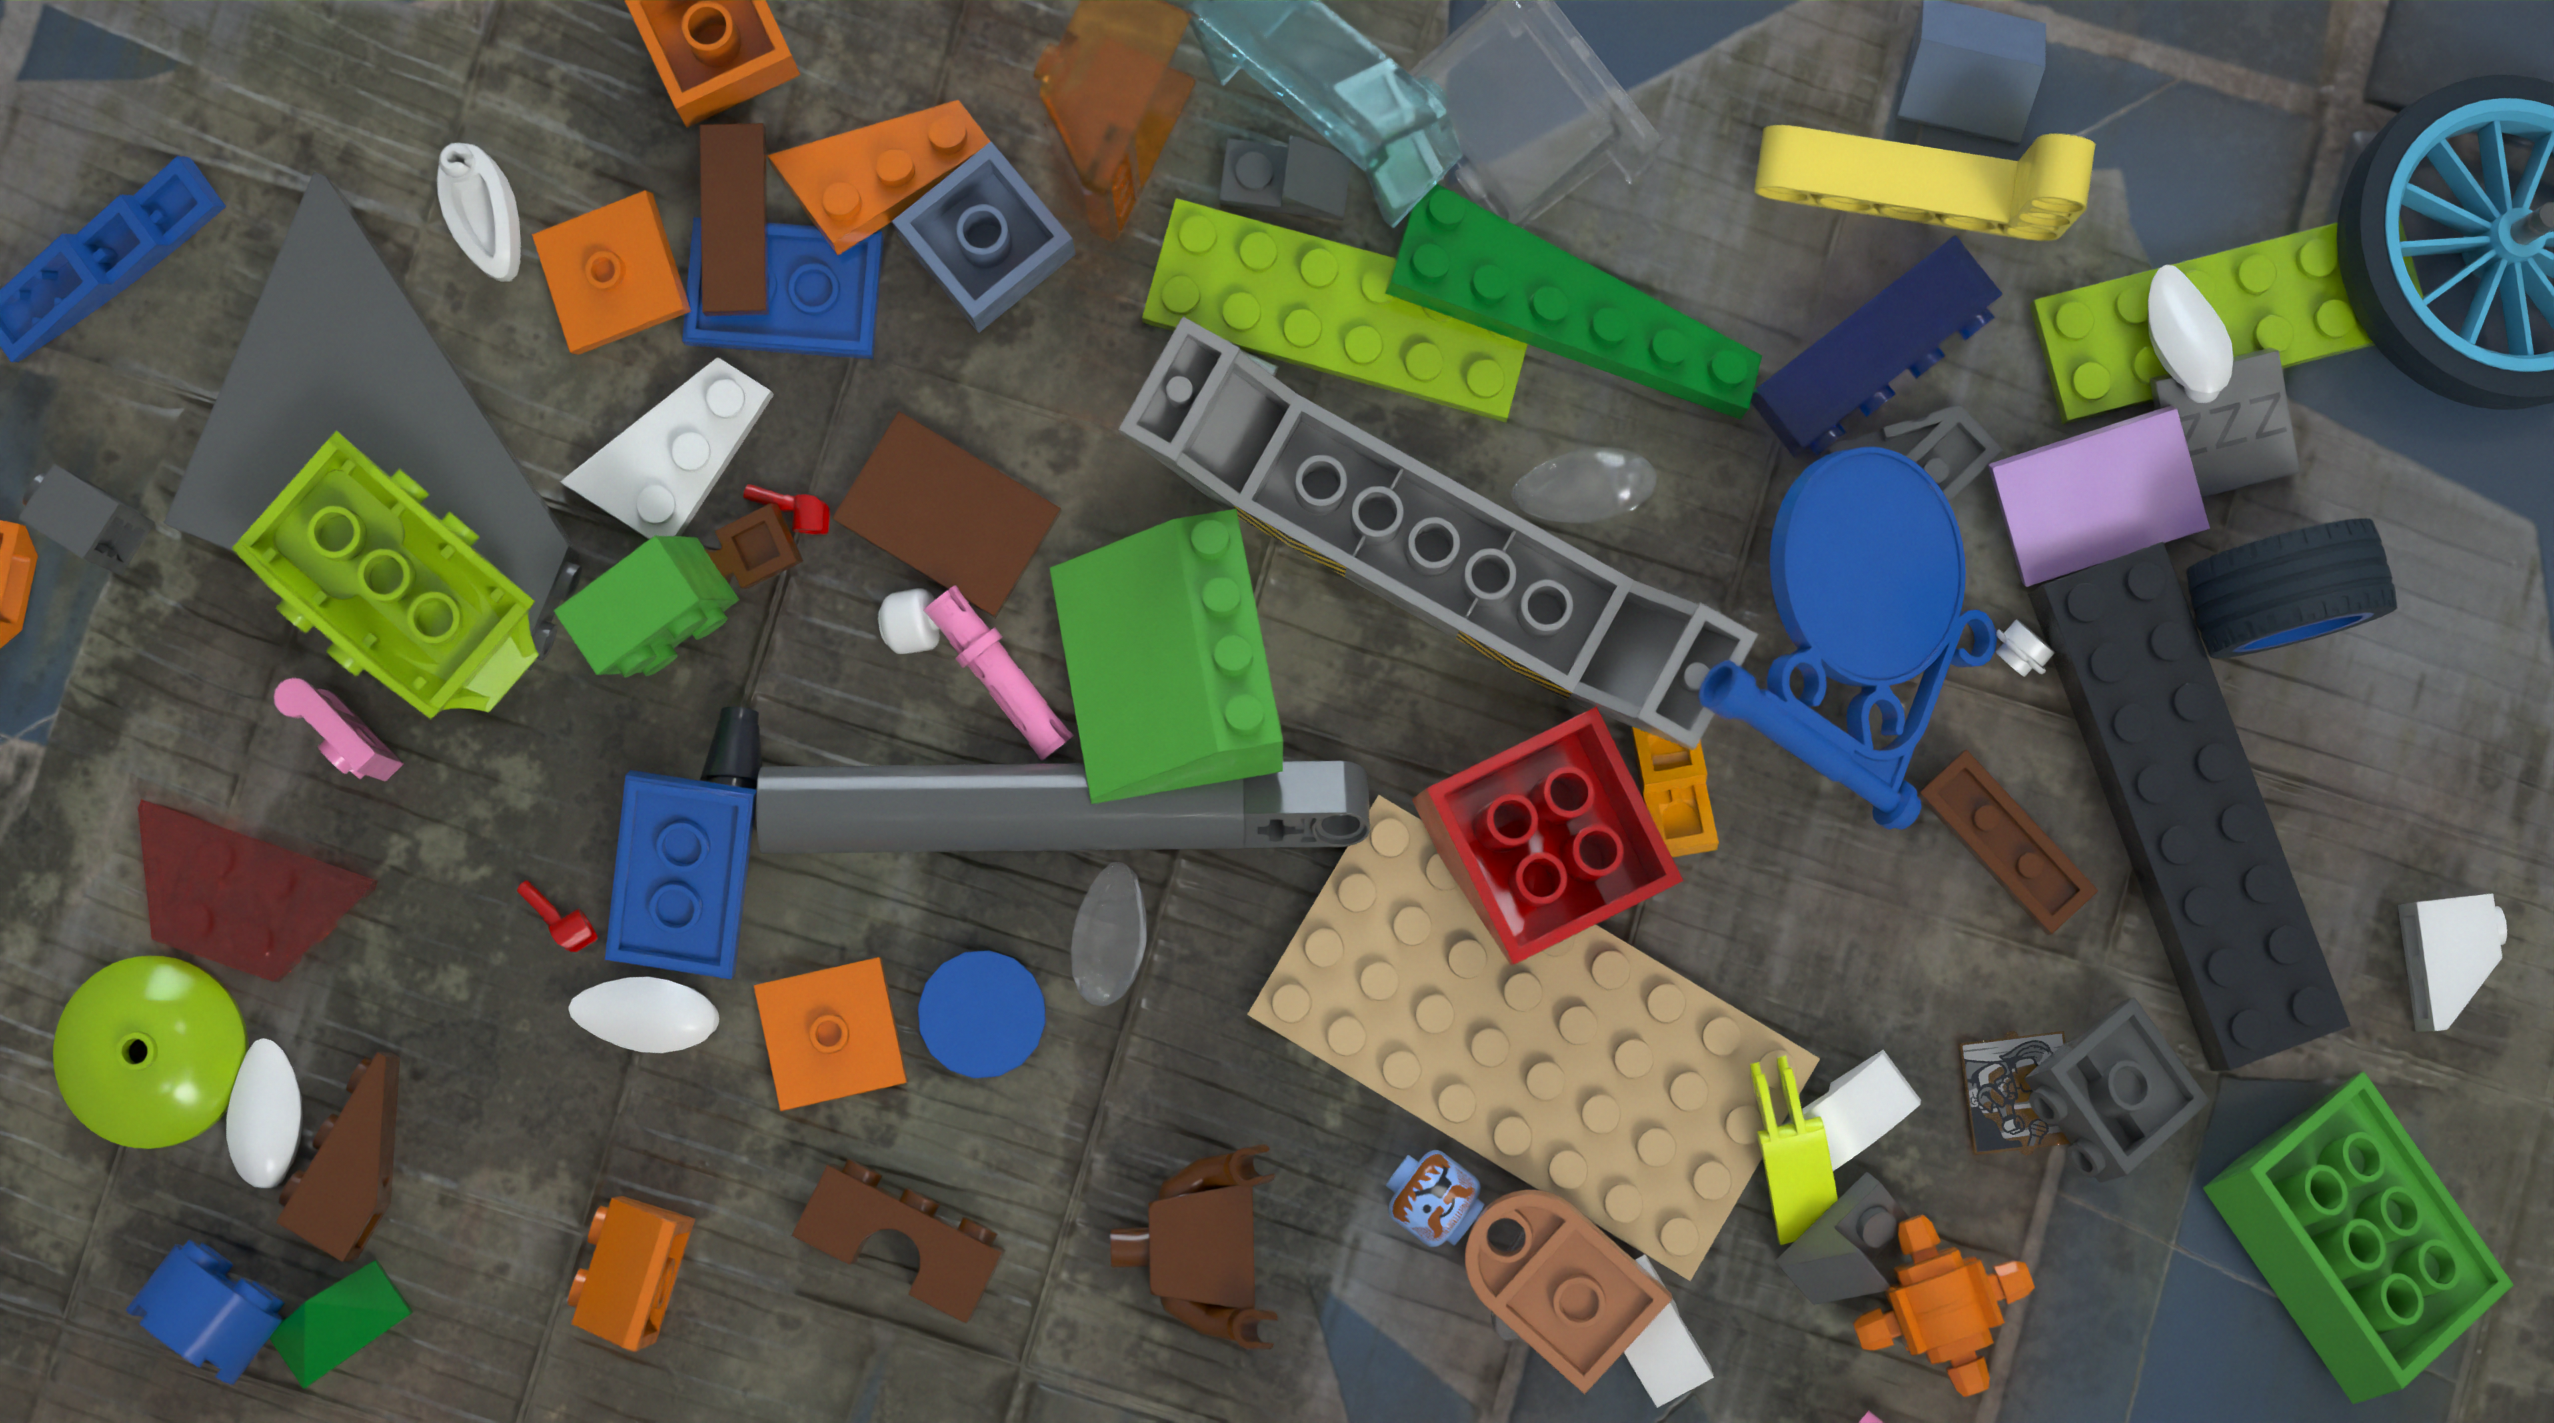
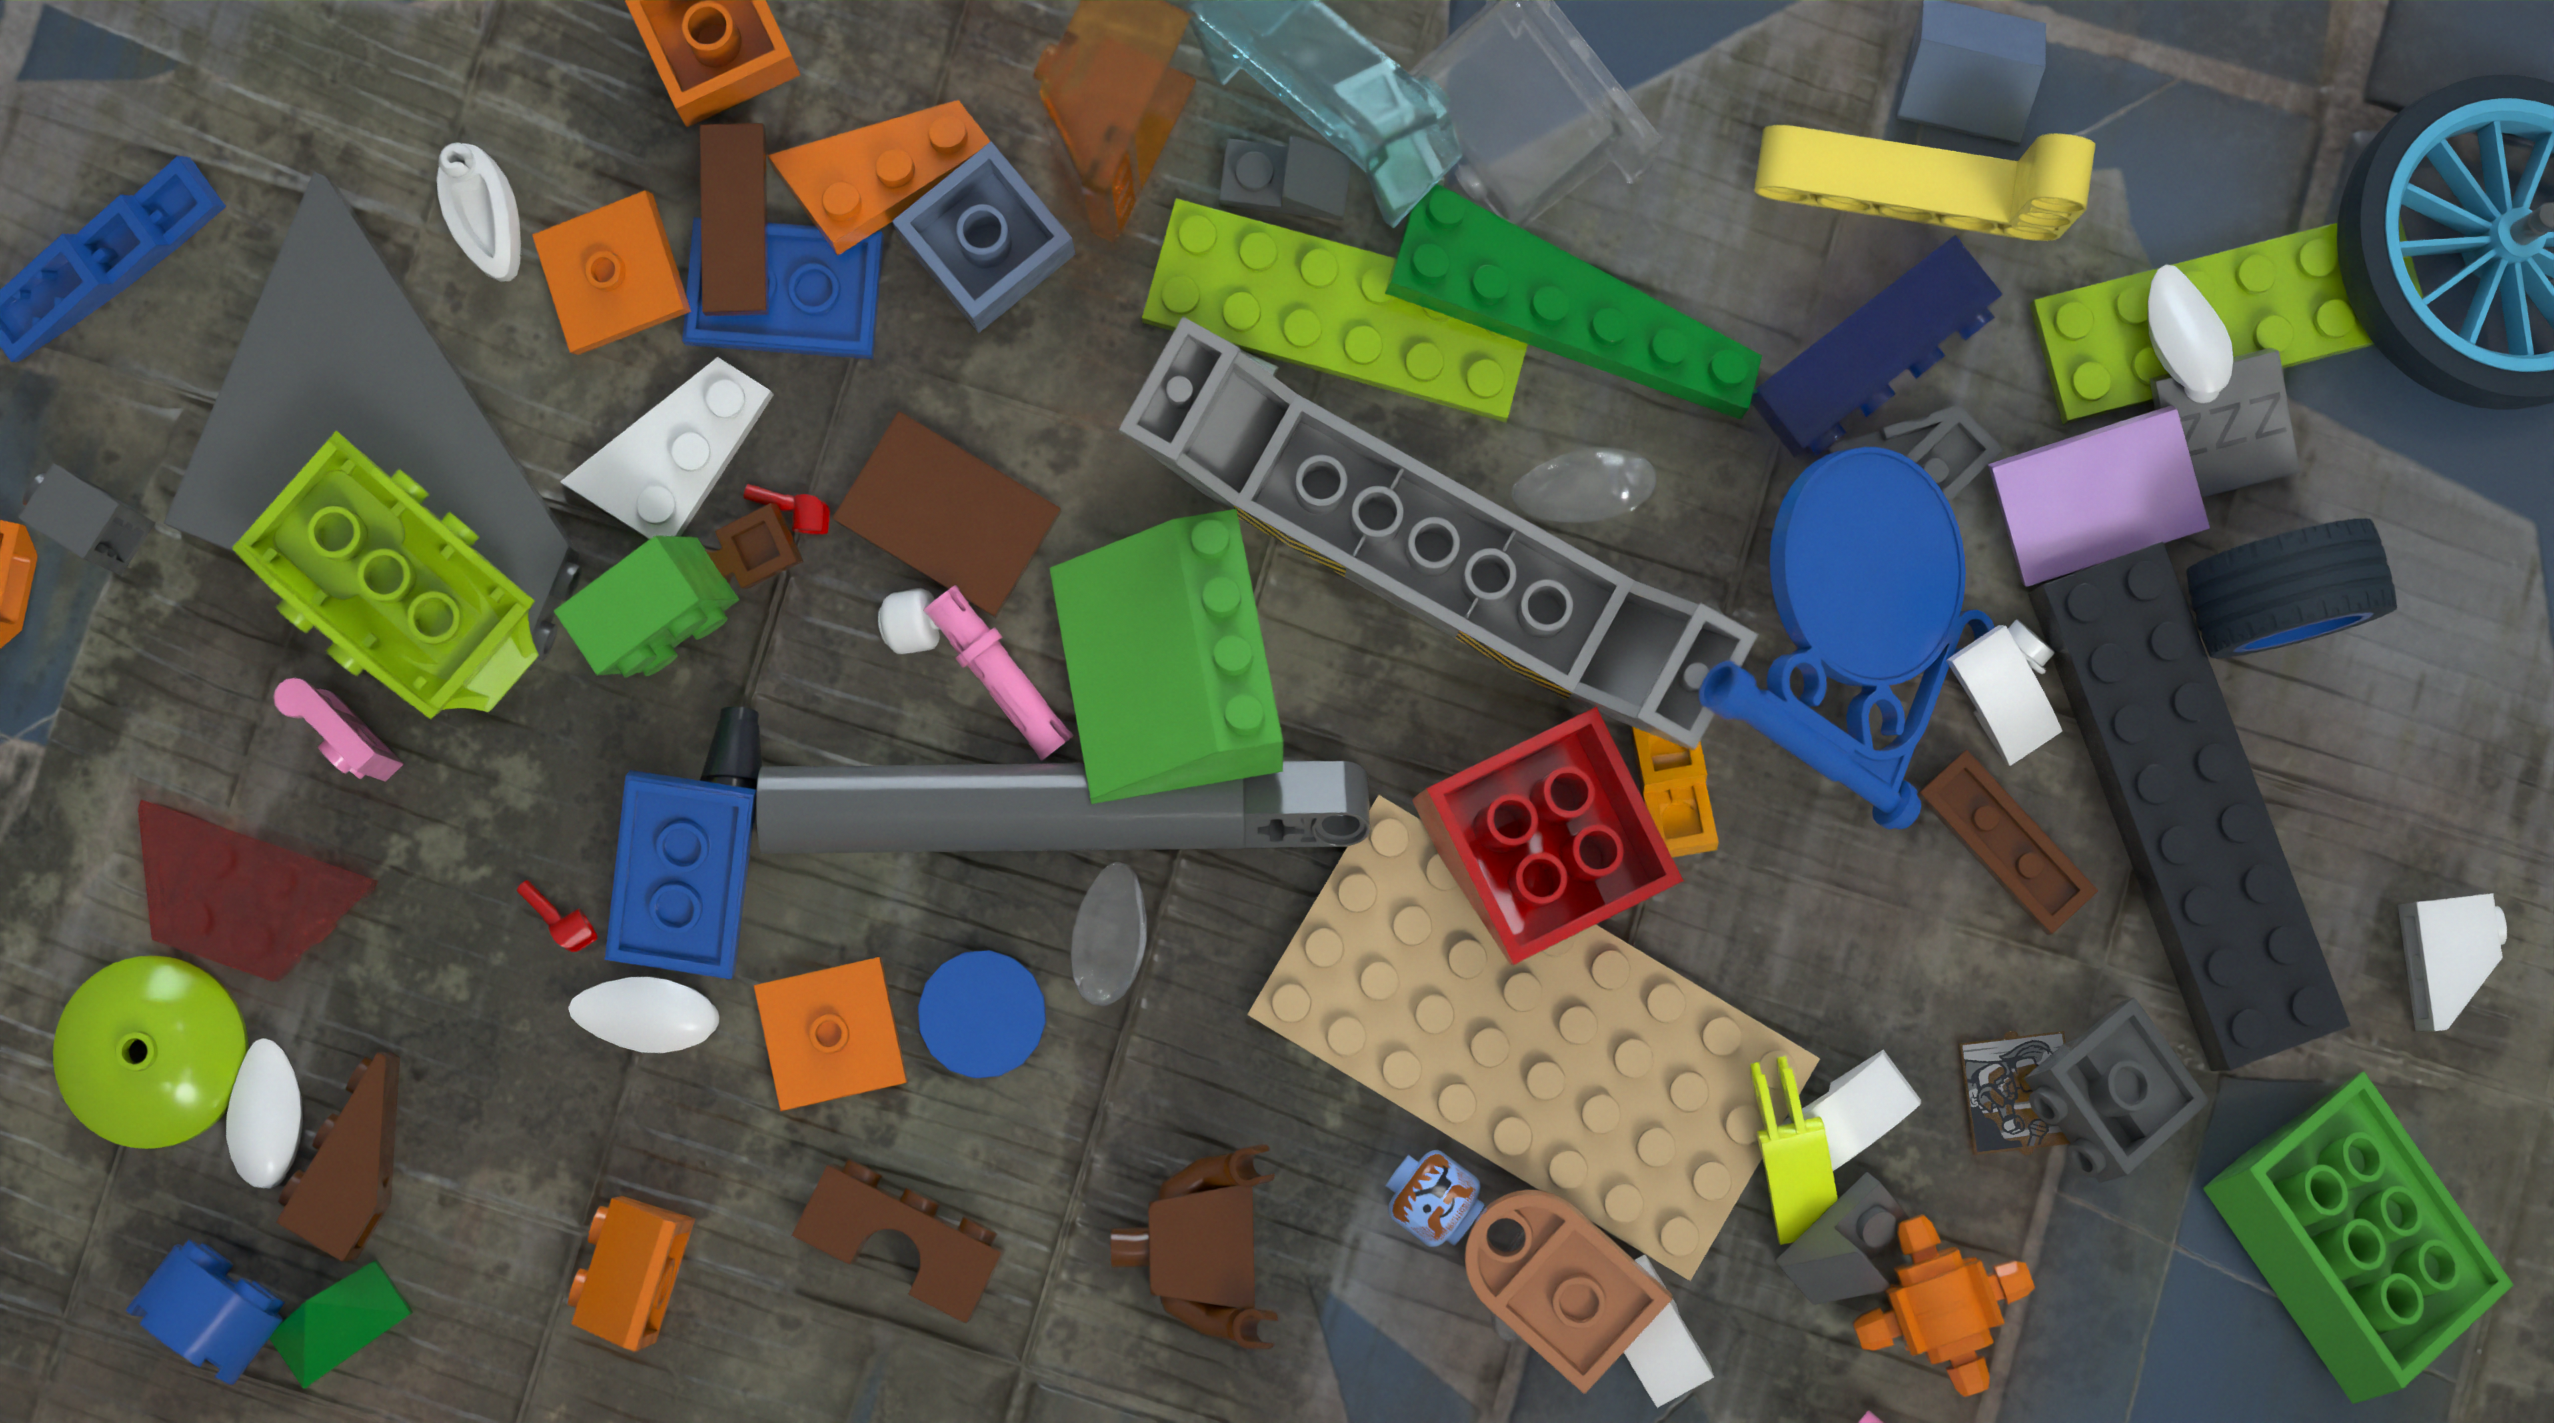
none -> white slope [1946,625,2062,766]

